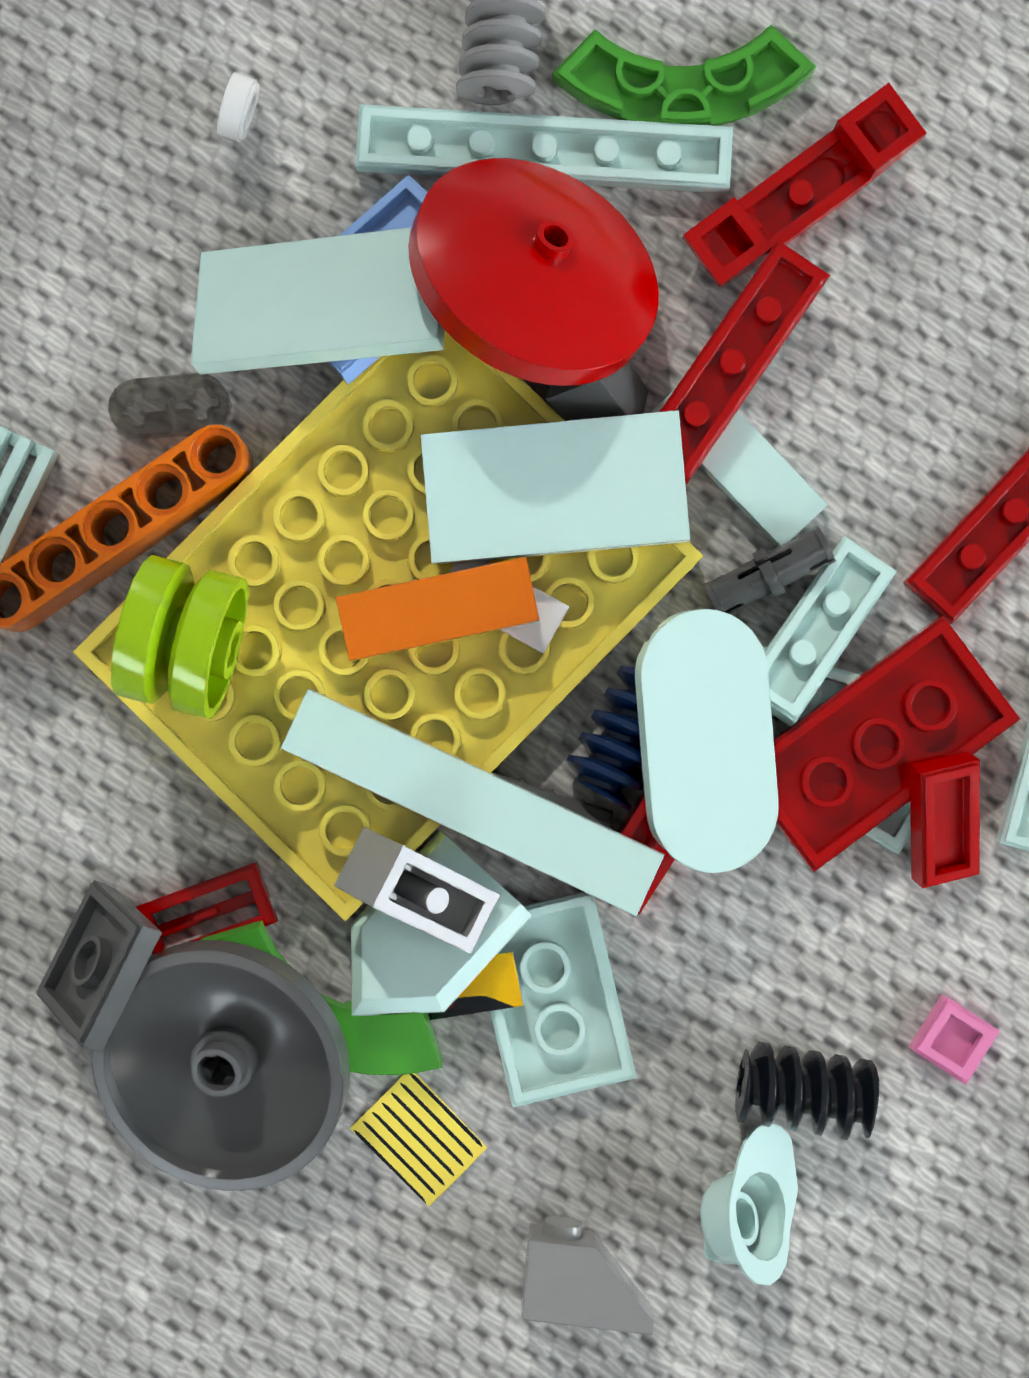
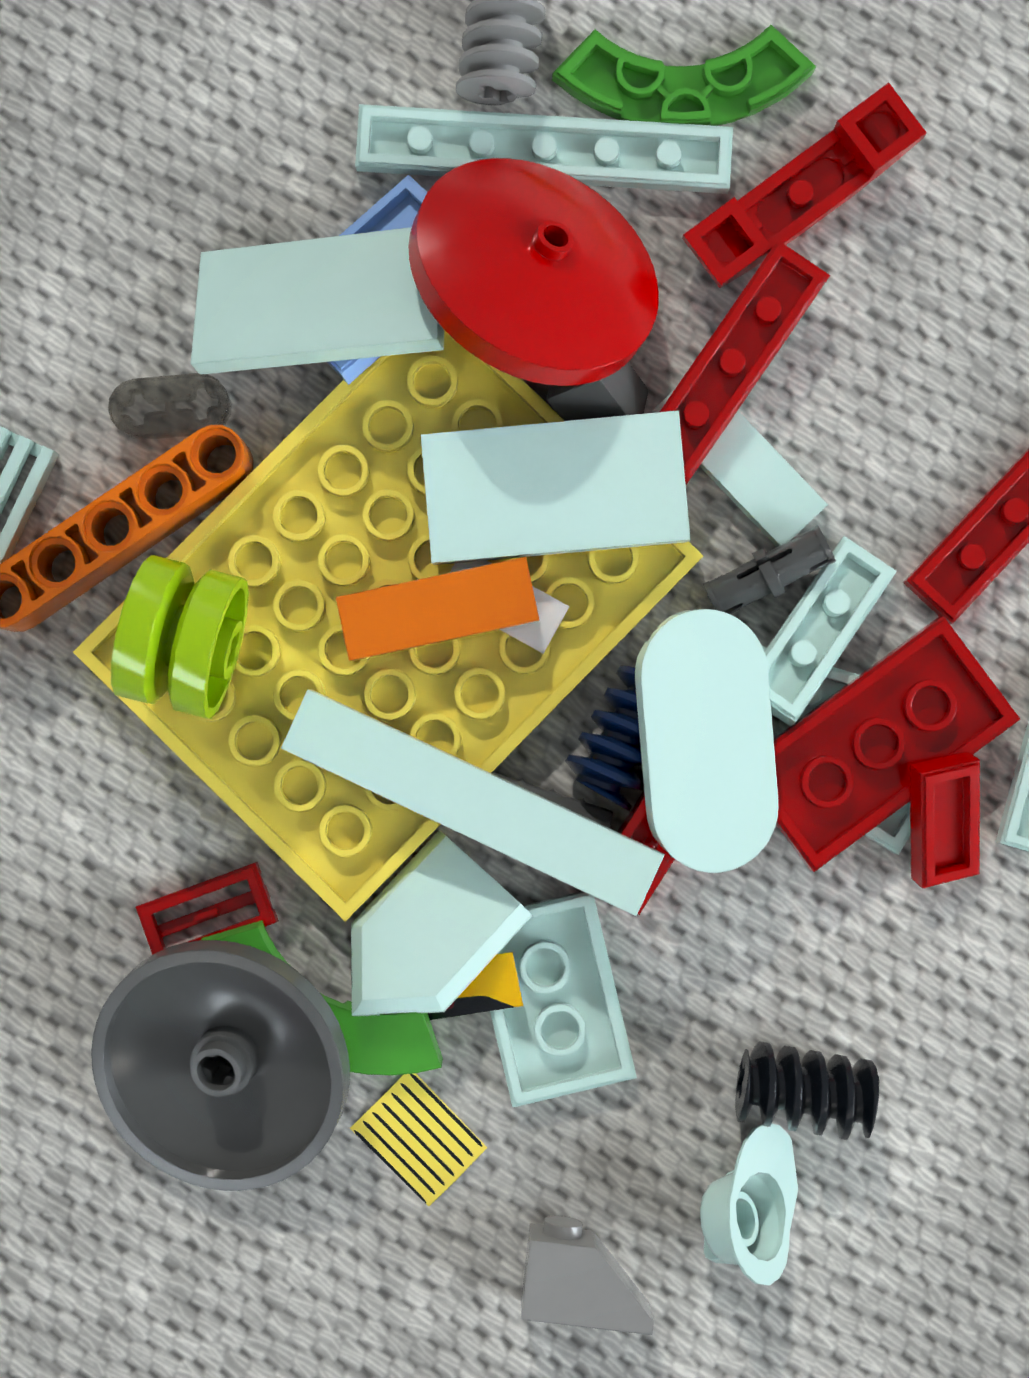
dark grey tile [36,880,162,1053] -> none
white tile [217,72,260,142] -> none
light grey slope [334,827,500,954] -> none
bright pink tile [908,994,1000,1085] -> none

